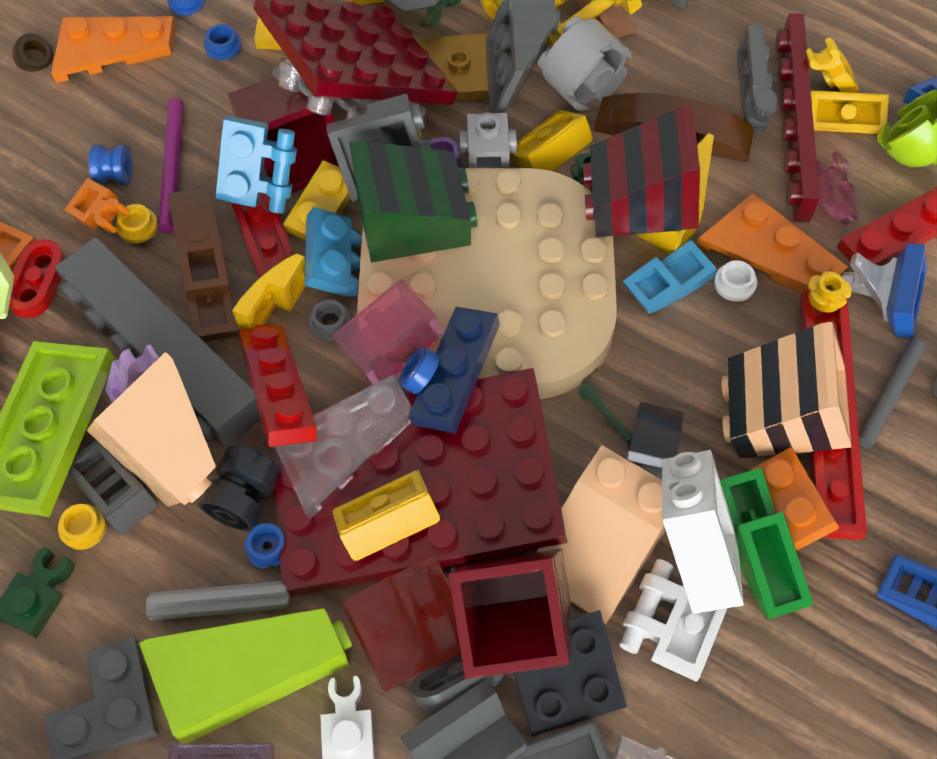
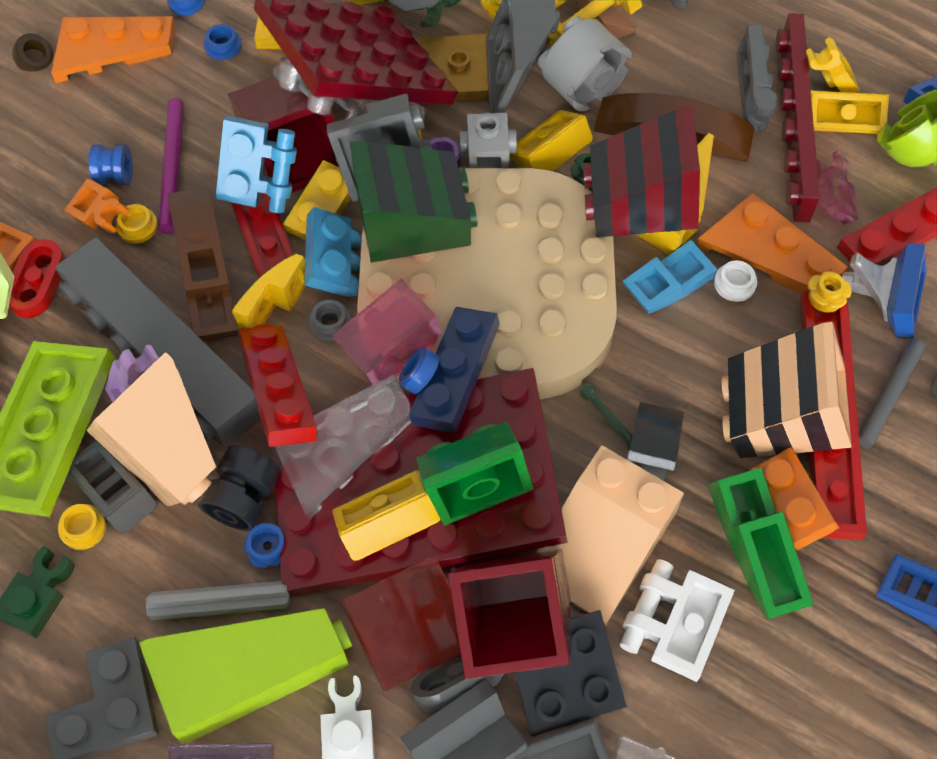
white window [662,450,743,614] -> none
none -> green slope [416,421,534,526]

